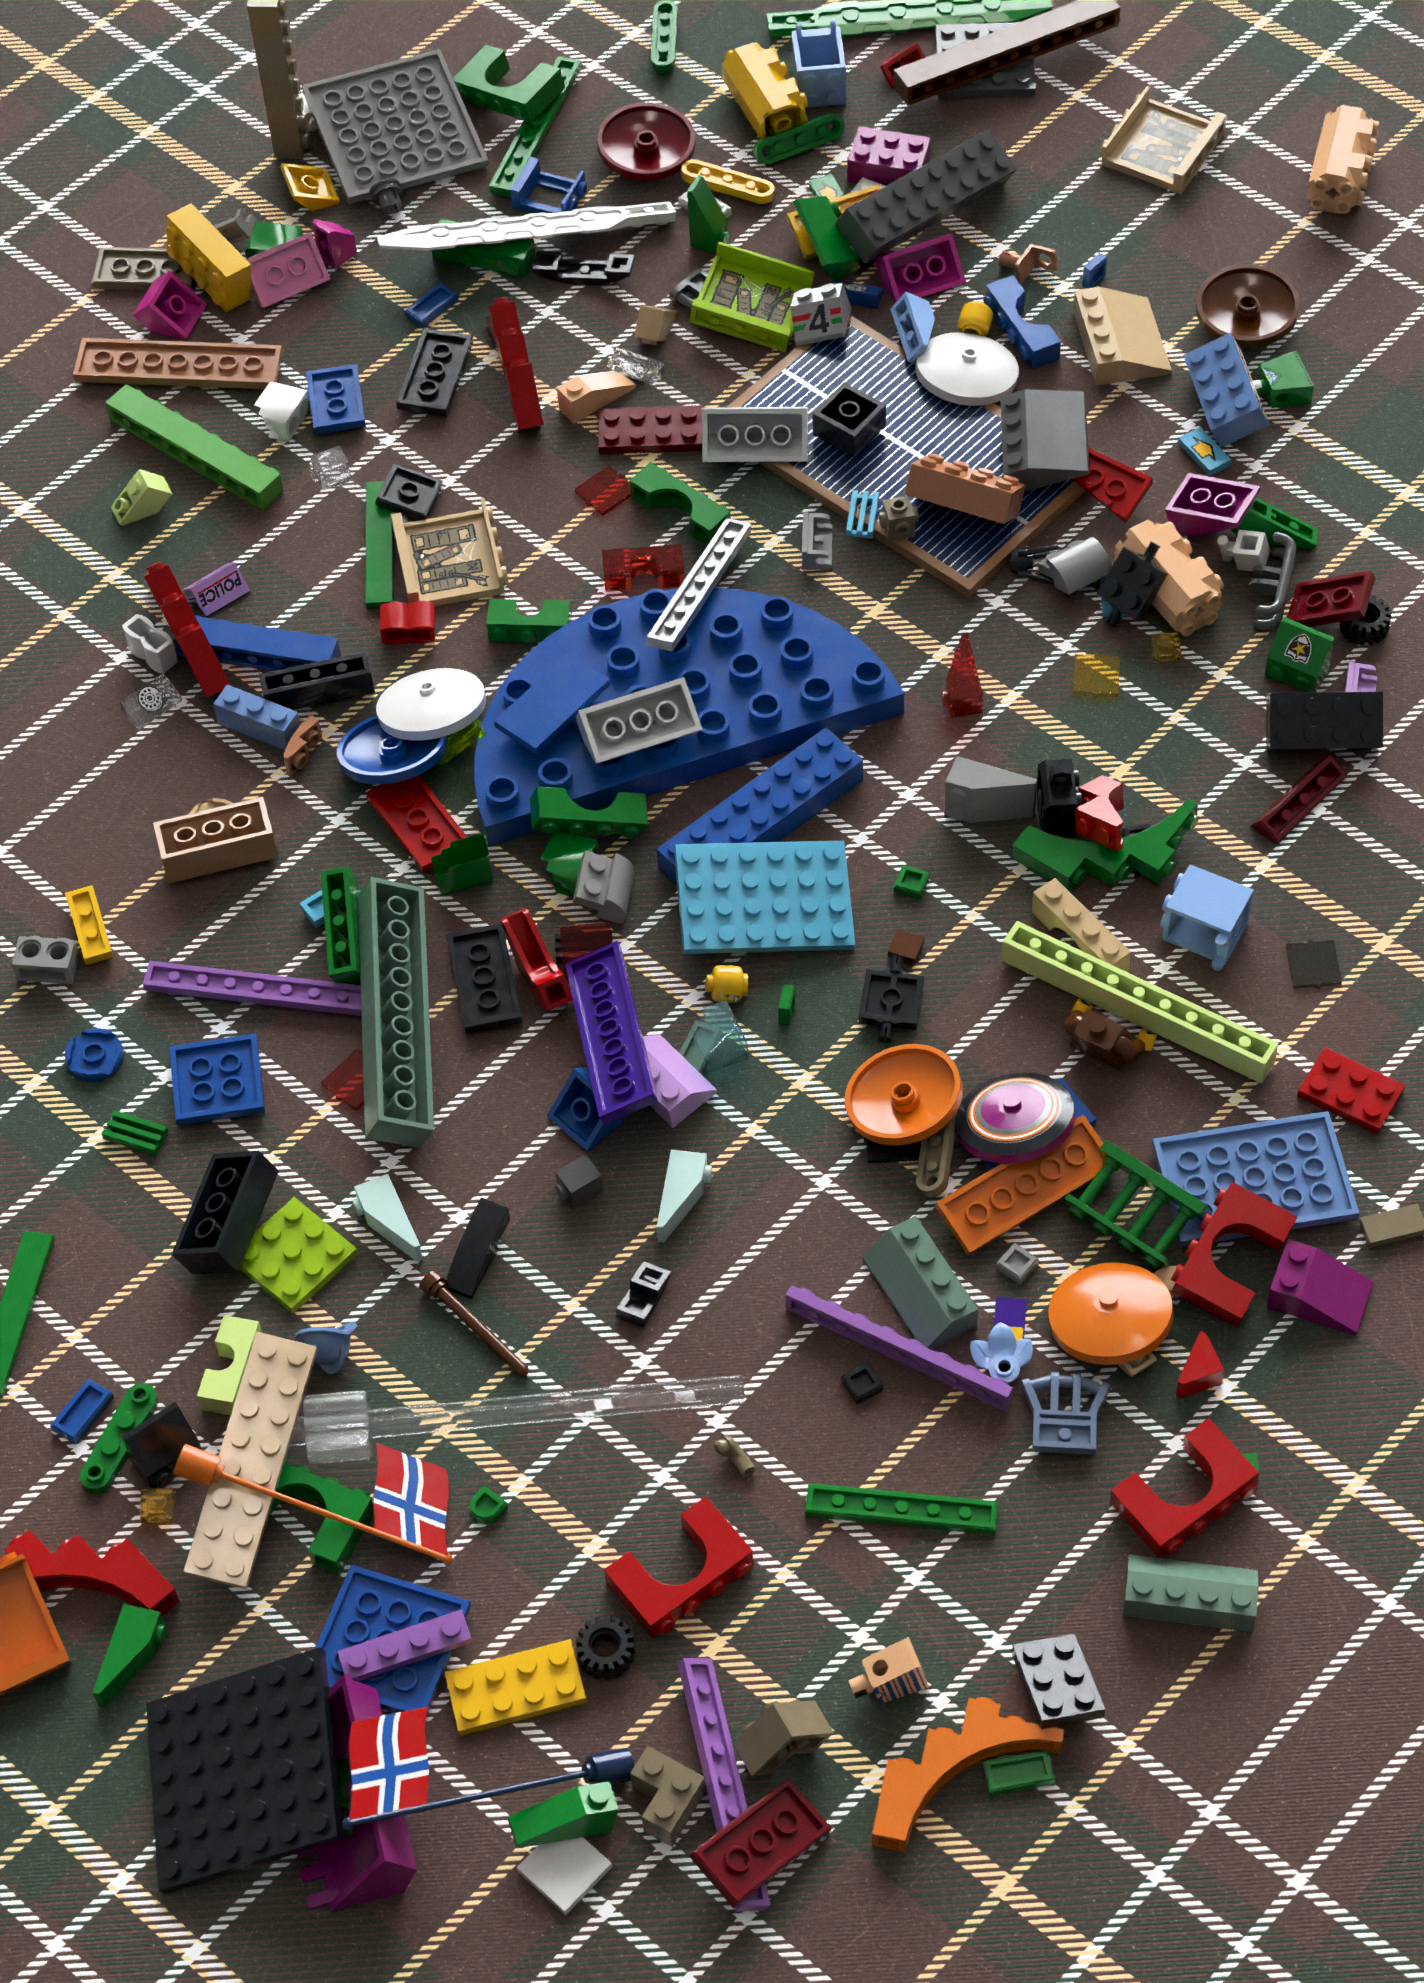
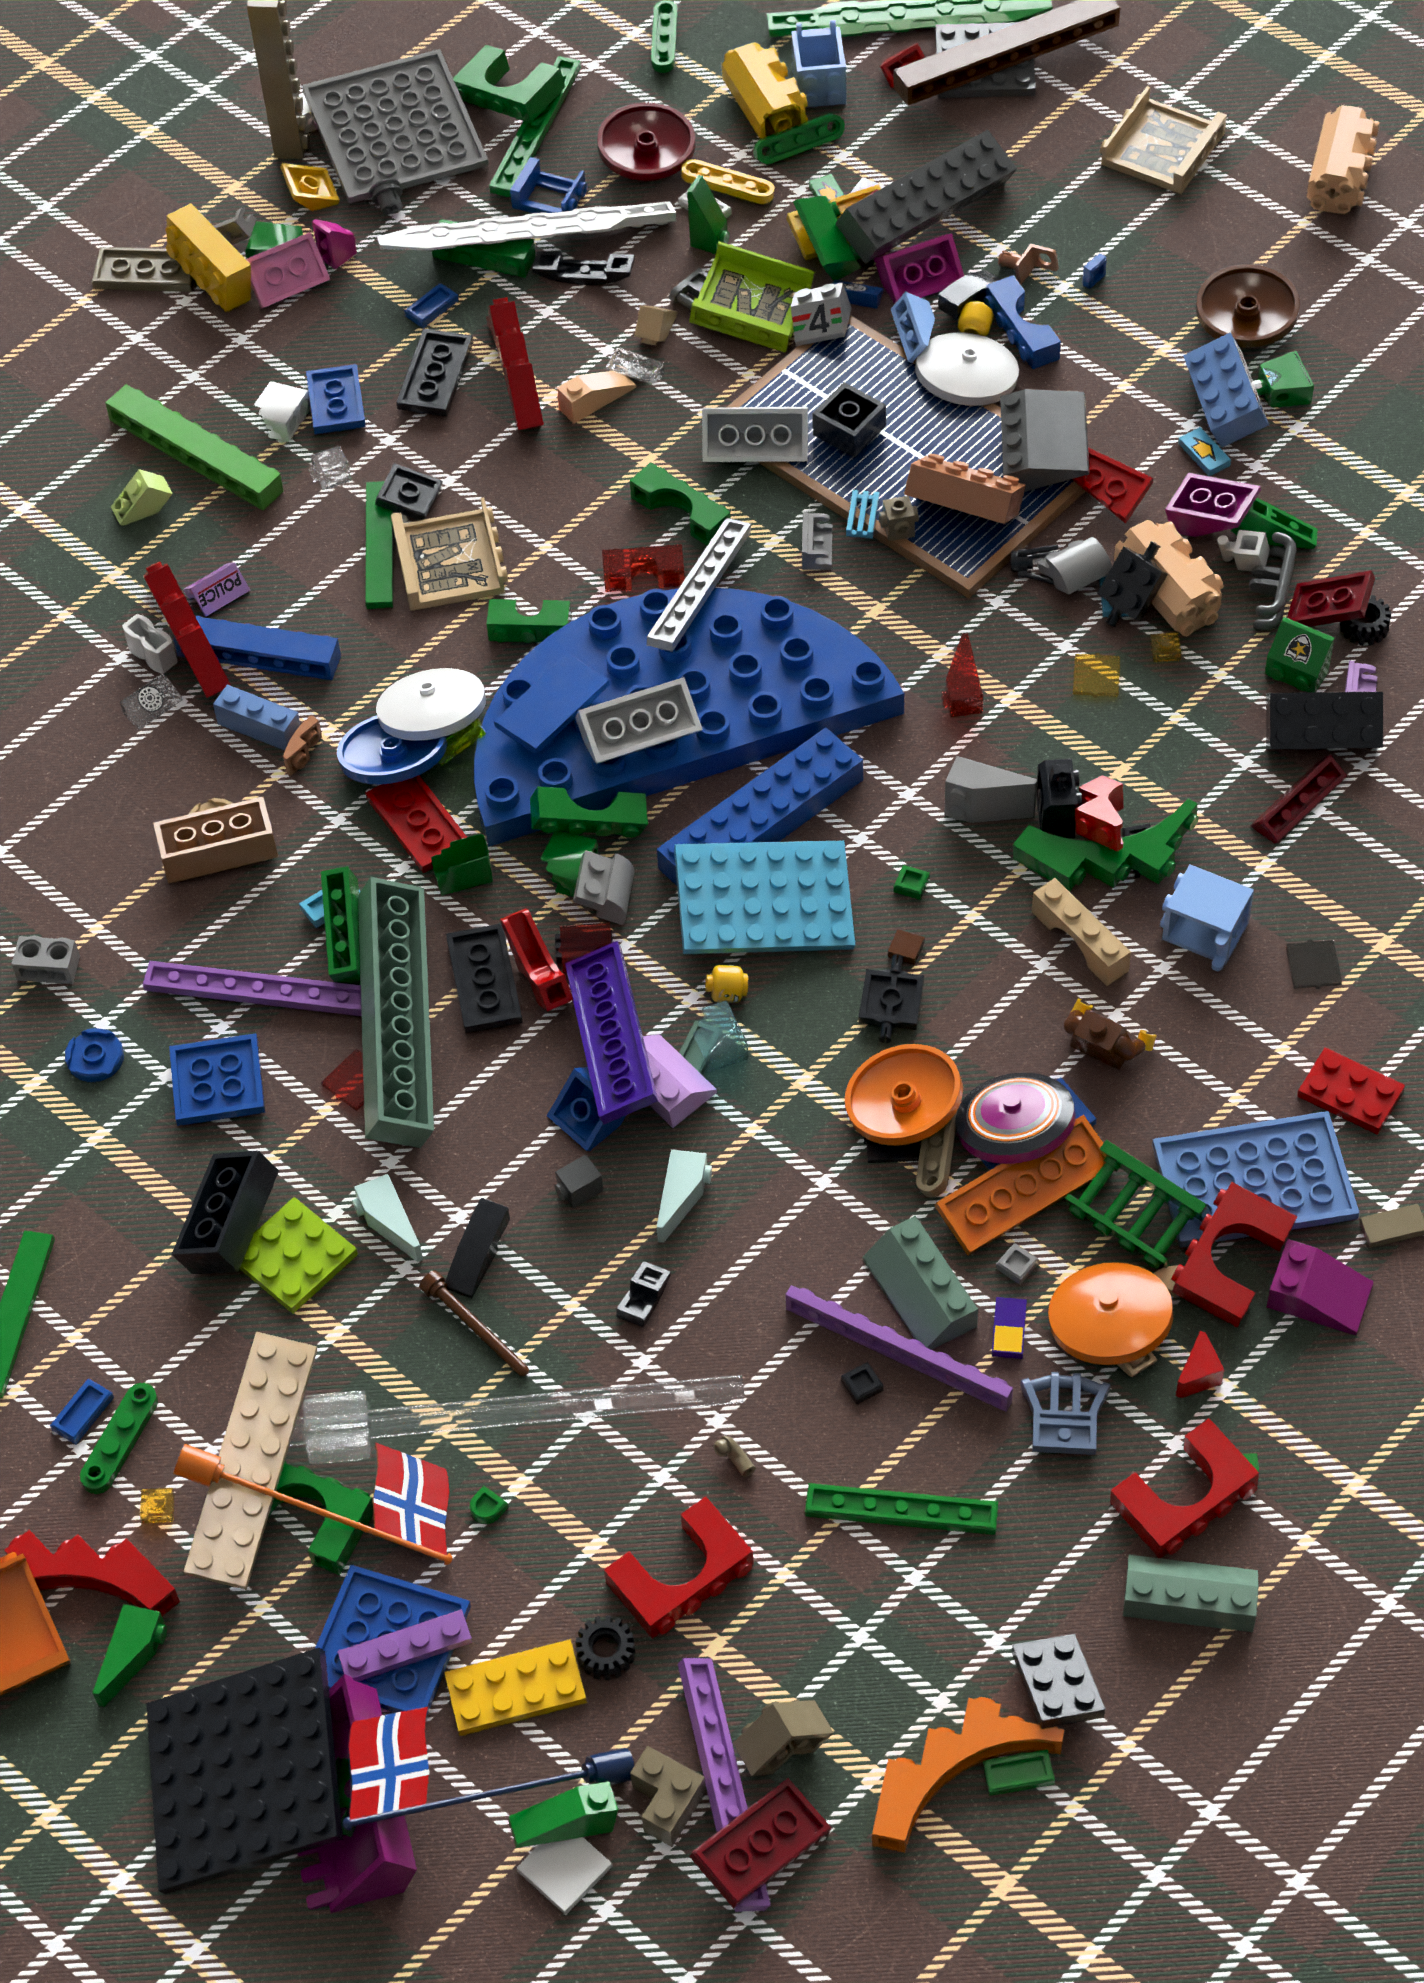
yellow plate [65,885,113,965] -> none
nougat plate [73,338,283,389] -> none
green tile [101,1110,169,1156] -> none
black slope [121,1402,202,1491] -> none
dark pink slope [132,270,207,340] -> none
yellowish green arch [197,1315,262,1416] -> none
black brick [259,652,375,710] -> none
medium blue helmet [295,1322,358,1374] -> none
red brick [380,600,435,644] -> none
clear red piece [574,465,631,516] -> none
dark red plate [598,405,702,454] -> none
green tile [778,984,796,1025] -> none
brick [847,126,931,186] -> none
light nougat torso [849,1637,929,1703] -> none
light blue plate [970,1323,1033,1384] -> none
yellowish green brick [1002,921,1278,1084] -> none
tan slope [1073,287,1172,386] -> none
none -> slope [938,270,1001,320]

